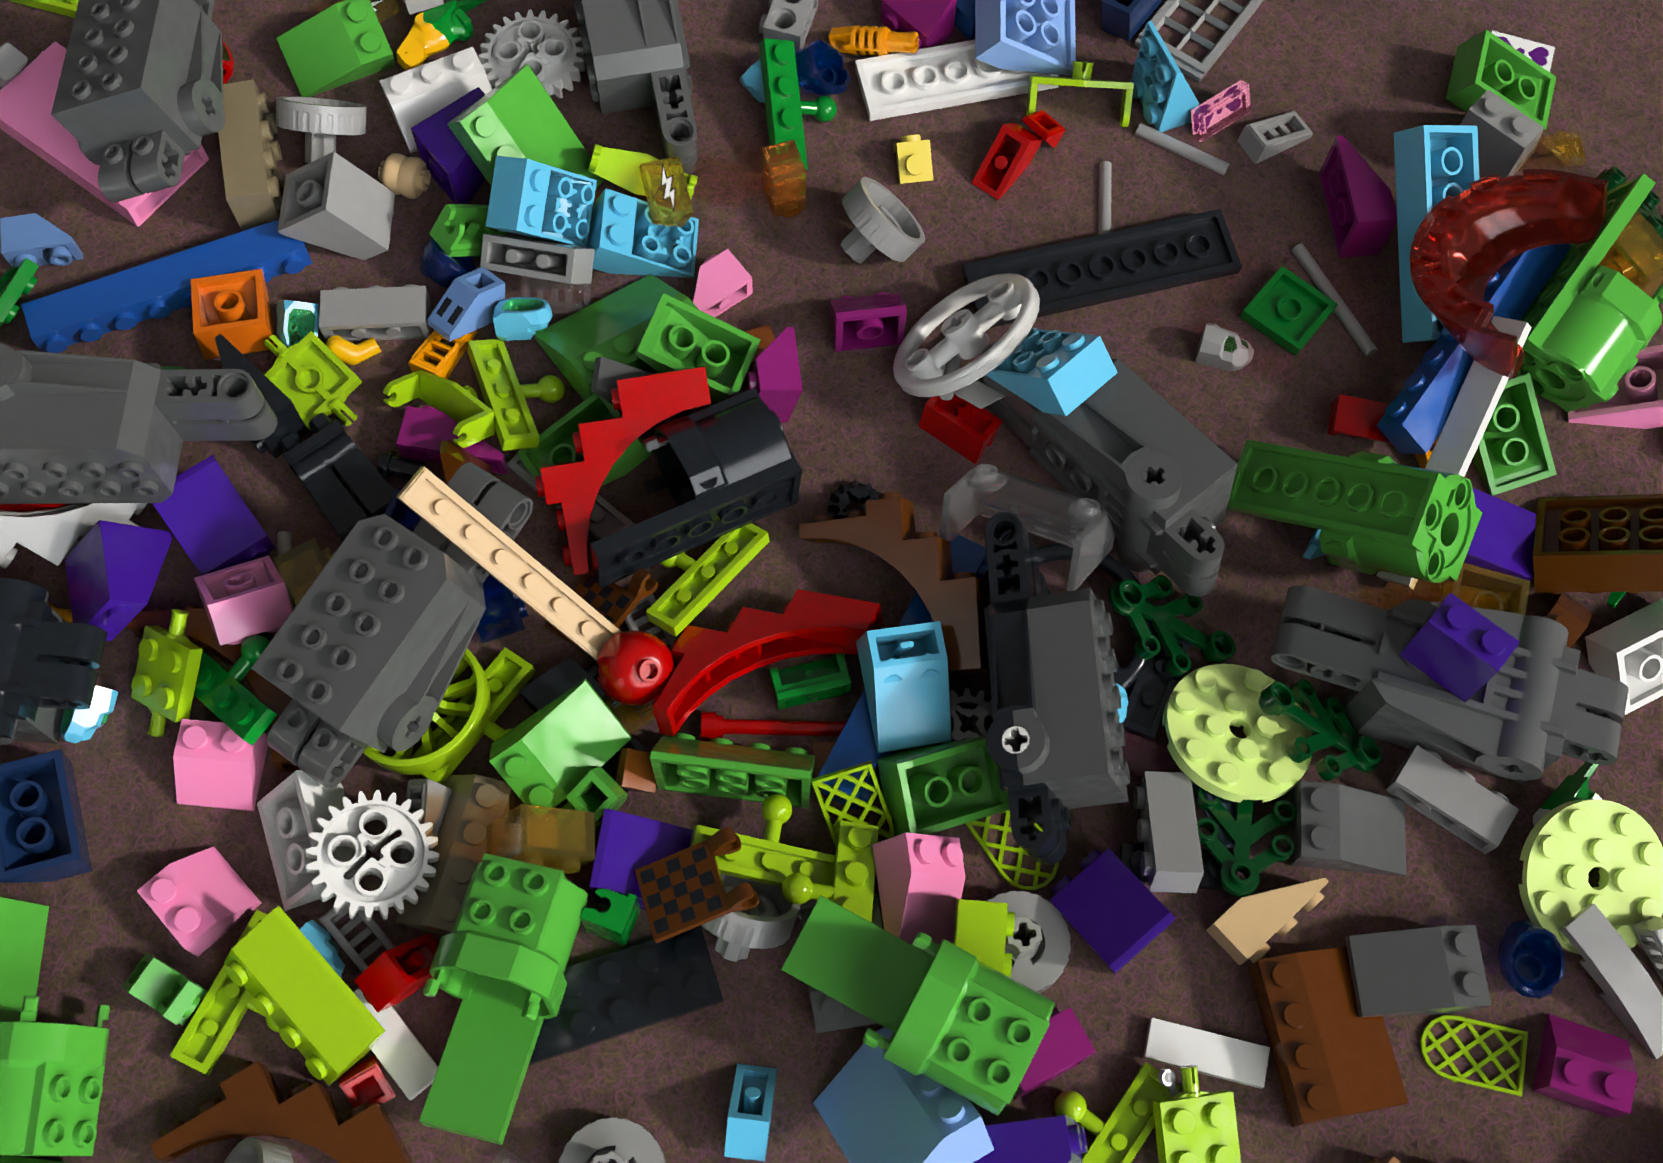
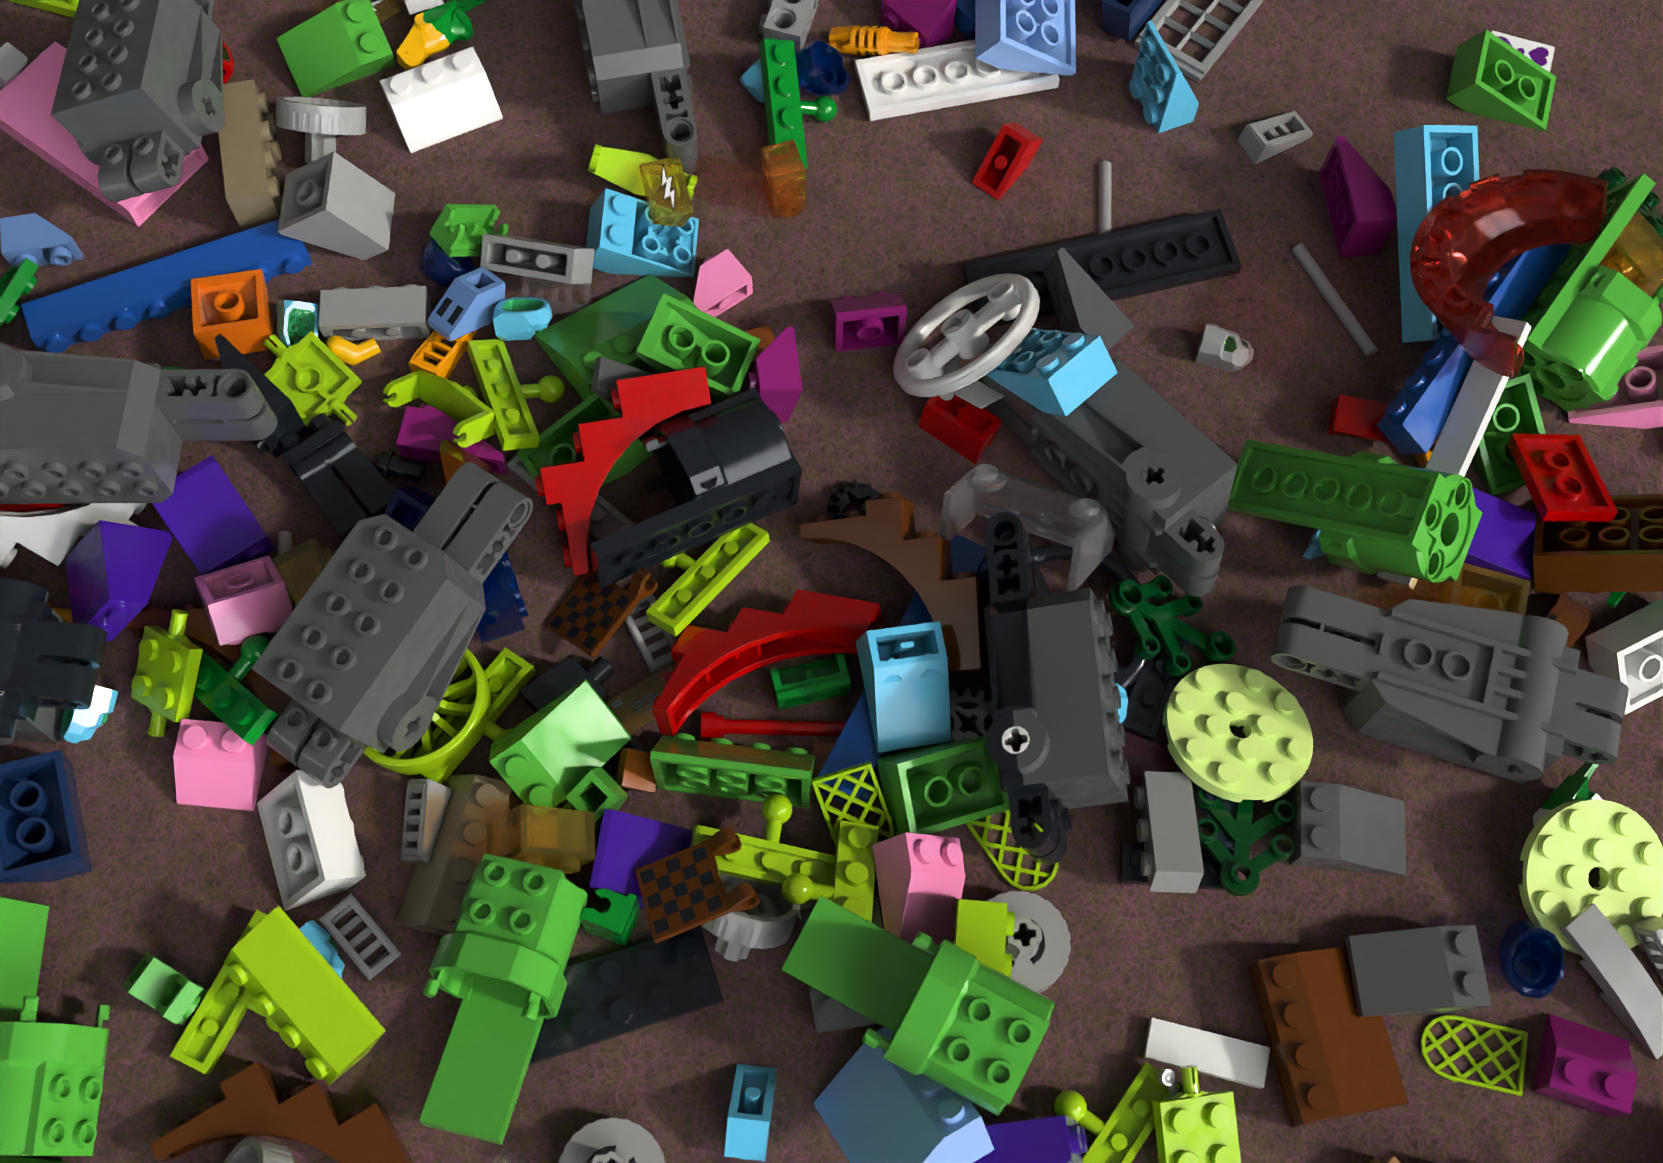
bright pink slope [137,846,262,957] -> none
white gear [306,790,439,921] -> none
red slope [339,1055,396,1109] -> none
white tile [353,988,439,1100] -> none
red slope [354,932,439,1013] -> none
tan piece [378,153,431,199] -> none
tan tile [396,466,622,662] -> none
dark purple slope [411,87,485,204] -> none
bright green slope [447,64,605,239] -> none
white gear [479,10,585,98] -> none
medium azure slope [485,156,597,247] -> none
red cylinder [596,630,675,706] -> none
light grey piece [840,177,925,264] -> none
light yellow bracket [893,135,933,184] -> none
magenta slope [1013,1006,1096,1100] -> none
red slope [1022,110,1065,148] -> none
lime piece [1026,61,1134,127] -> none
dark purple slope [1050,848,1175,975] -> none
light grey bar [1135,123,1230,176] -> none
clear pink tile [1191,80,1251,142] -> none
tan slope [1206,878,1329,966] -> none
green plate [1240,266,1338,356] -> none
dark green plant [1258,679,1382,781] -> none
light grey brick [1385,745,1519,854] -> none
dark purple slope [1399,593,1520,702] -> none
light grey slope [1460,89,1544,193] -> none
clear yellow slope [1540,131,1587,167] -> none
none -> dark grey slope [1042,247,1134,351]
none -> red plate [1507,434,1618,522]

